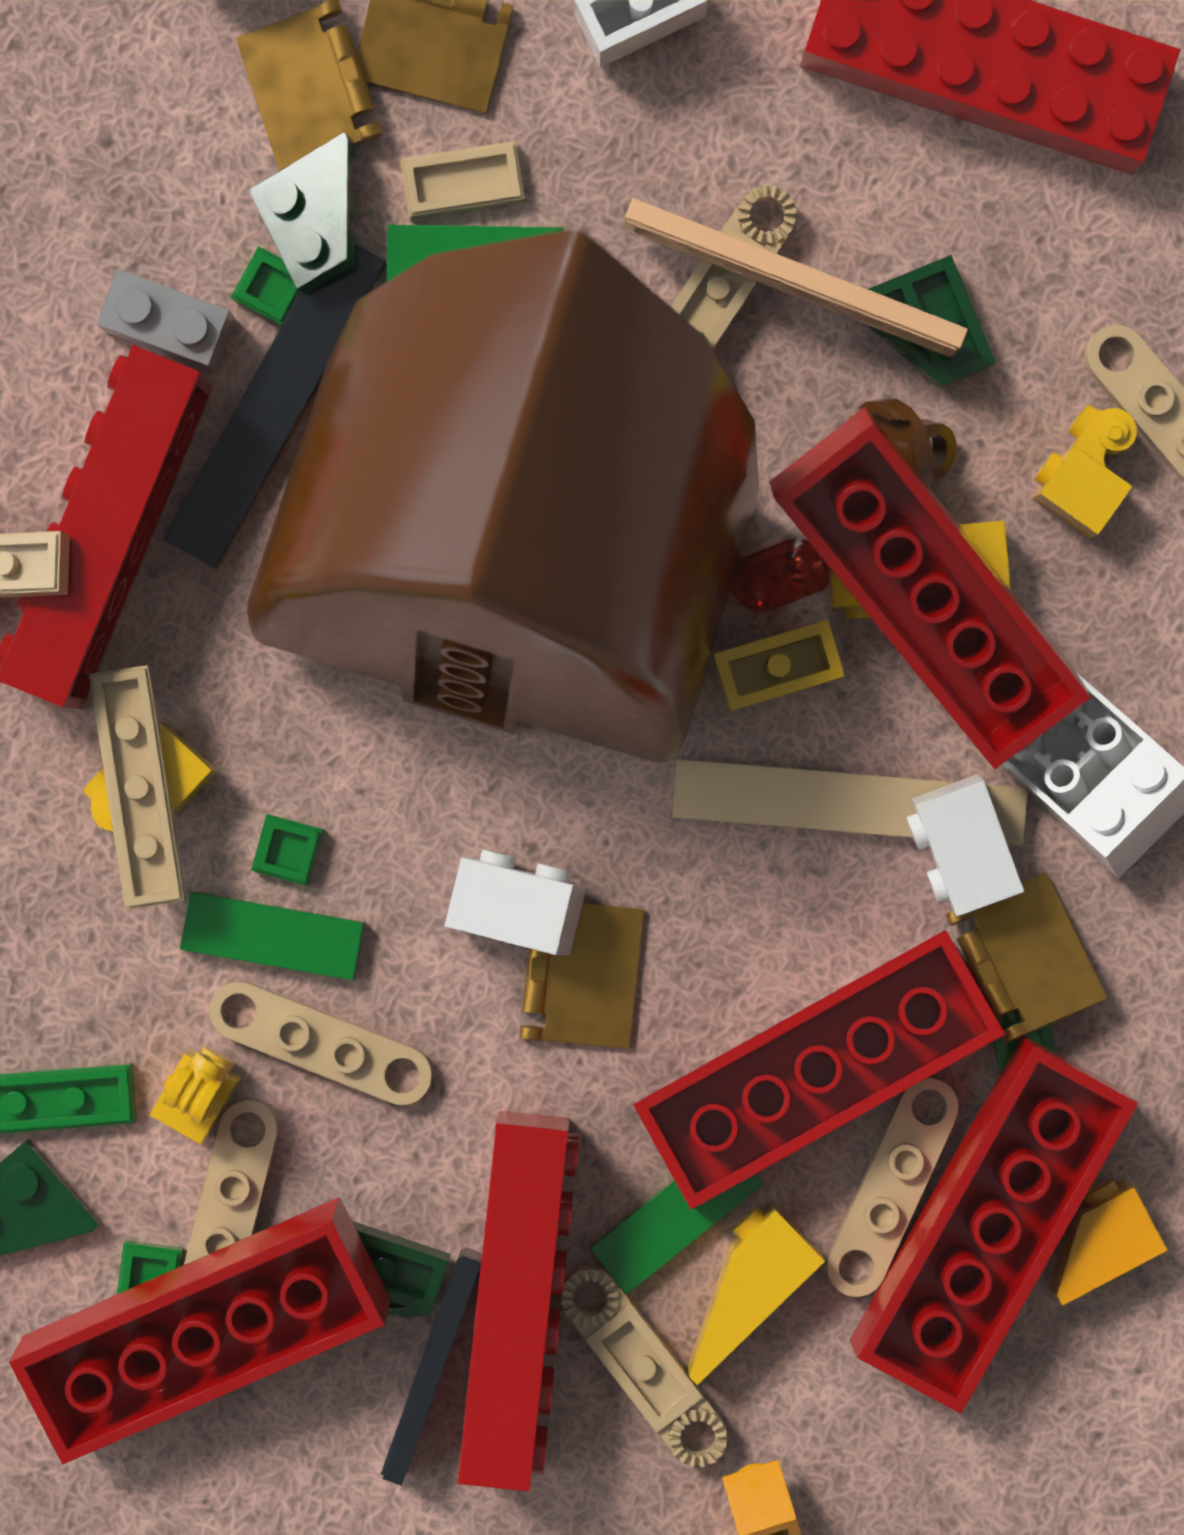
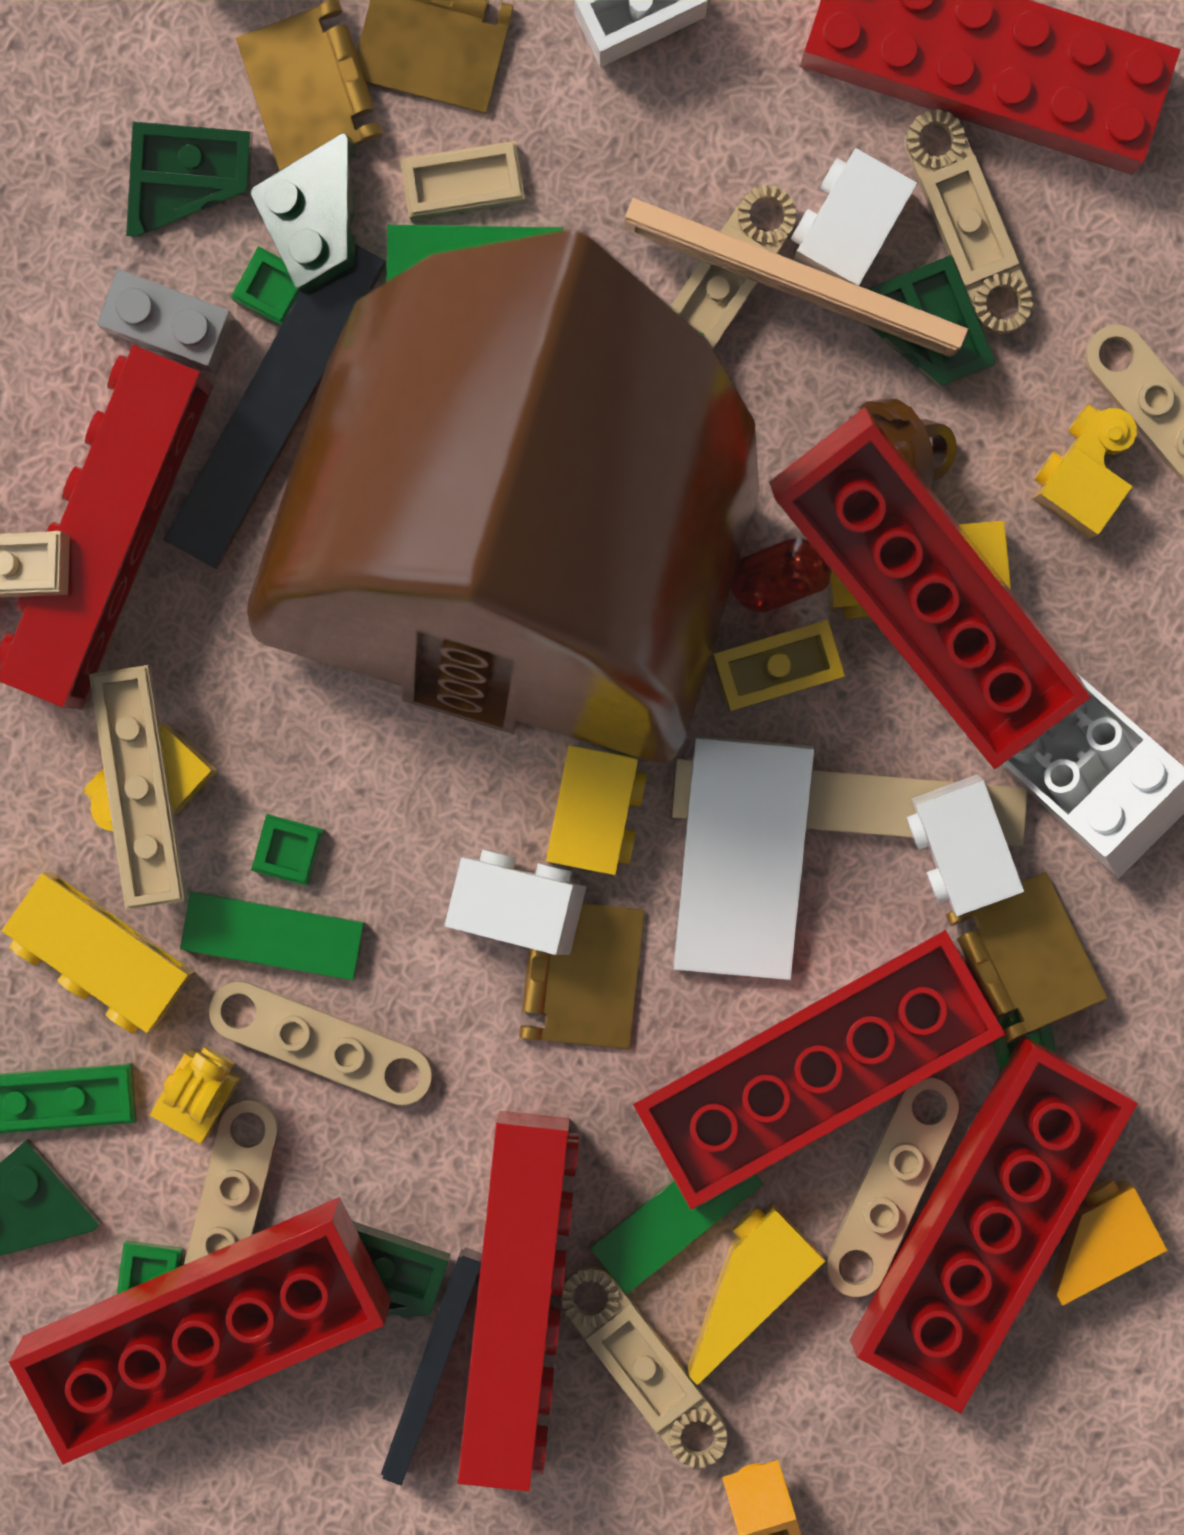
none -> yellow brick [1,871,195,1034]
none -> dark green wing [126,121,253,237]
none -> yellow brick [546,745,647,875]
none -> white tile [673,735,814,980]
none -> white brick [791,148,917,286]
none -> tan plate [905,109,1033,335]

